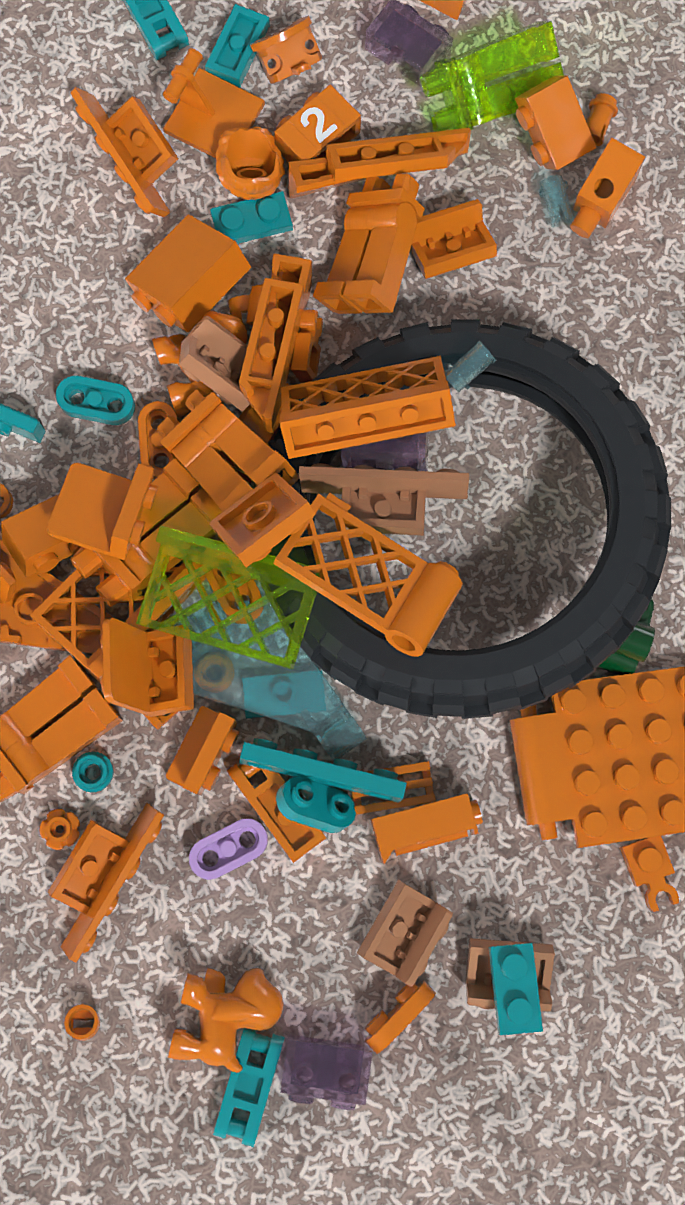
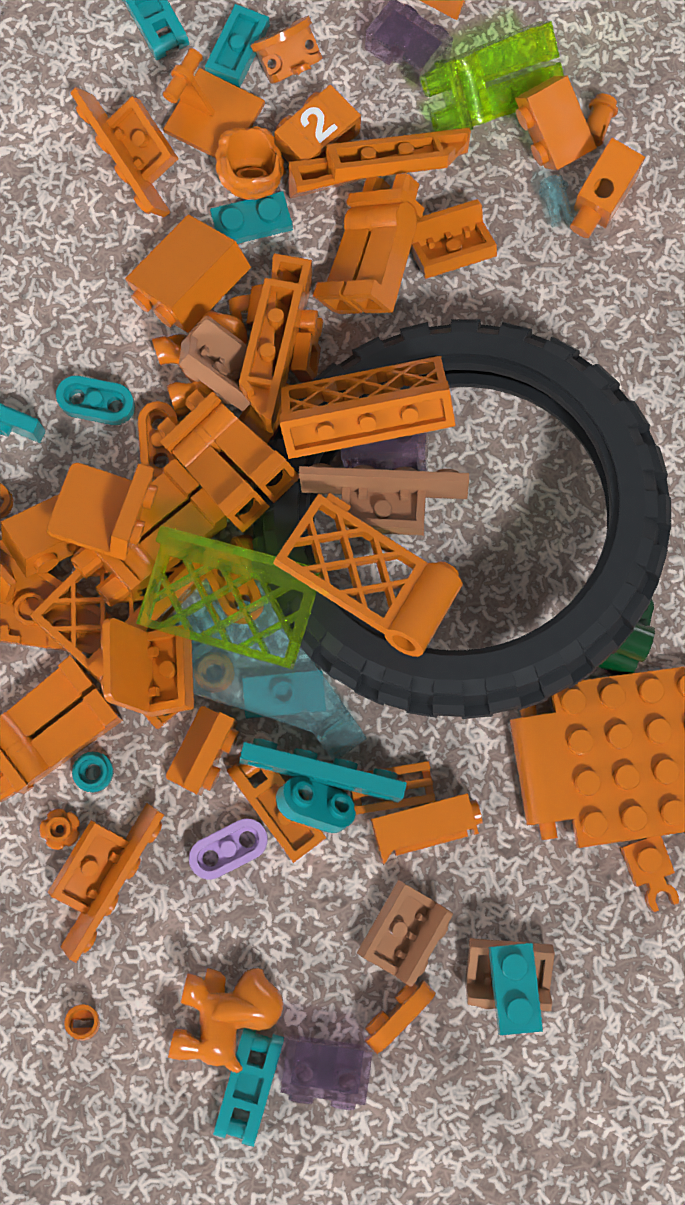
orange plate [209,472,316,568] -> none
clear light blue pin [445,340,497,392] -> none

